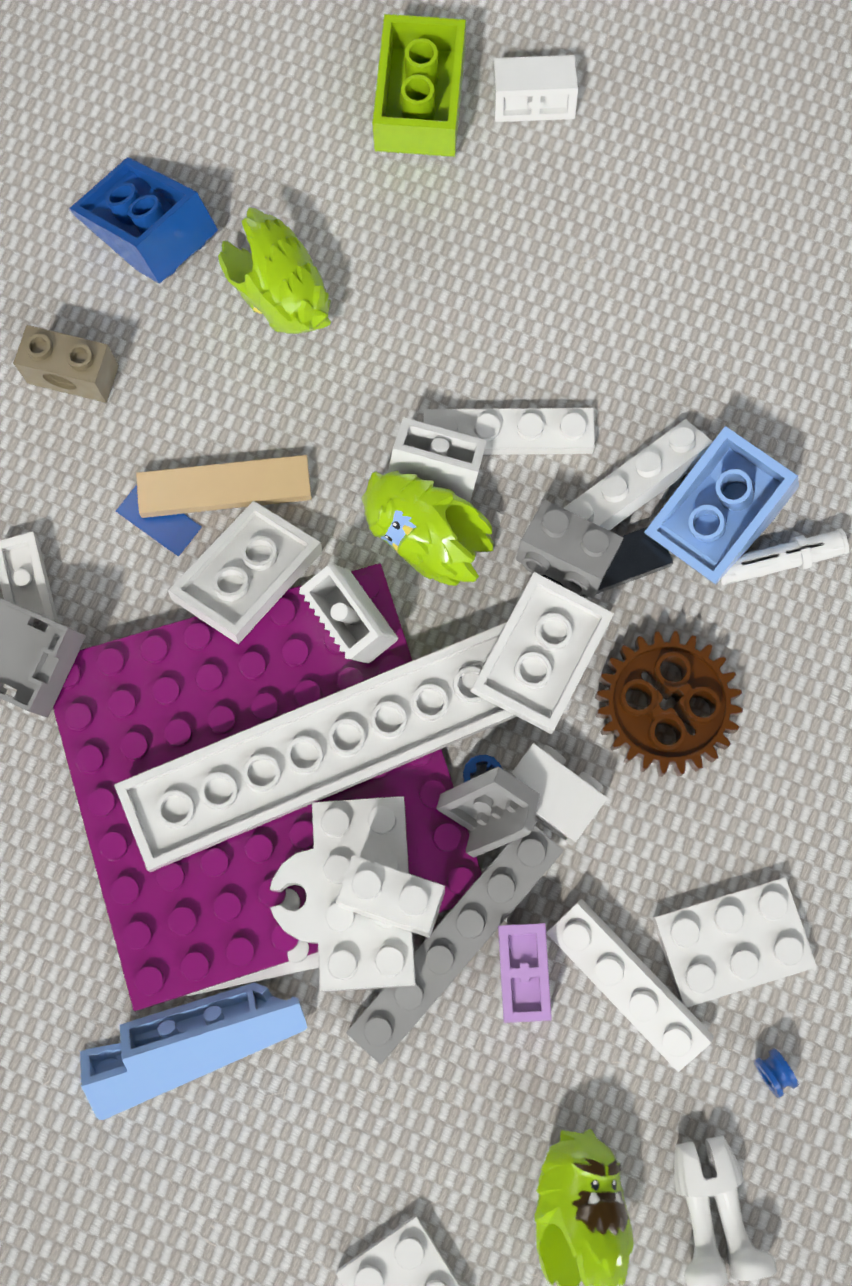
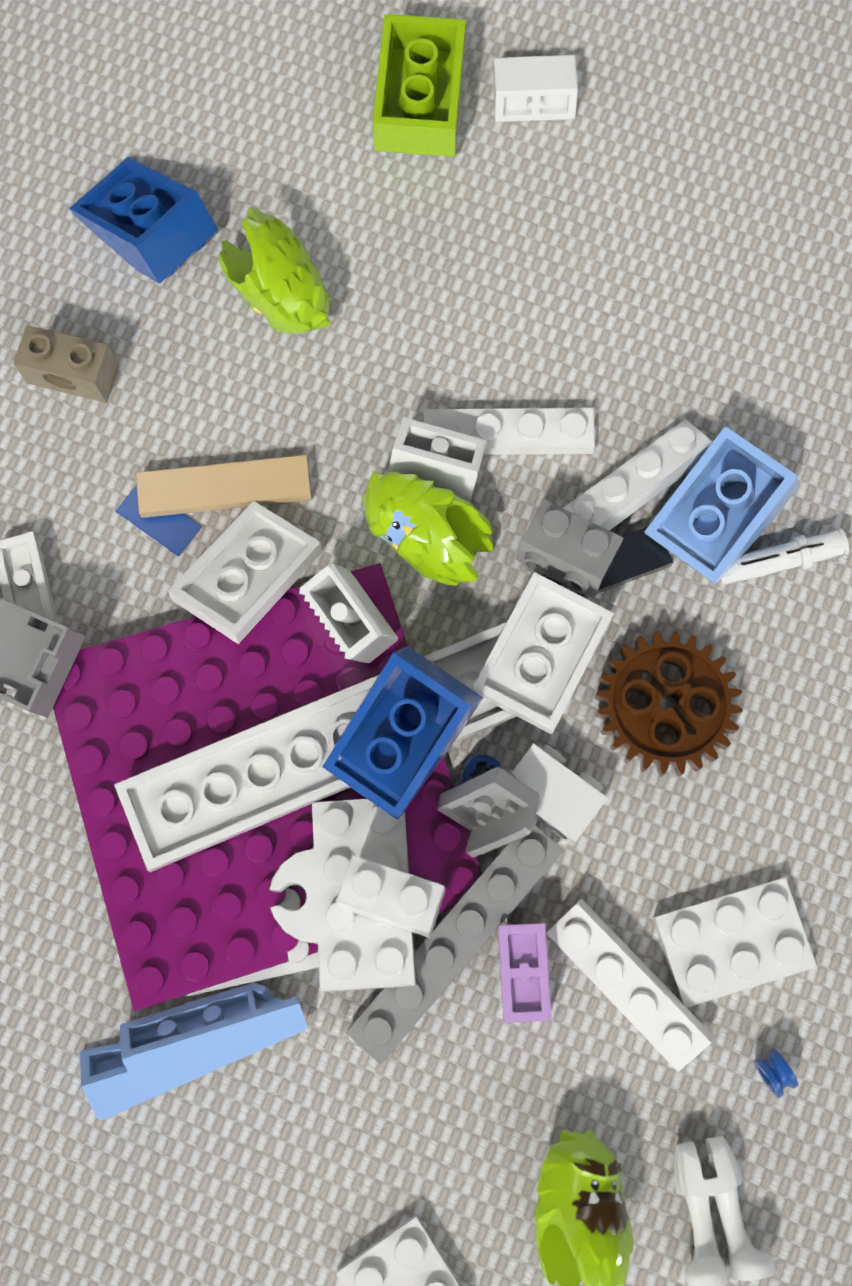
none -> blue slope [322,647,483,820]

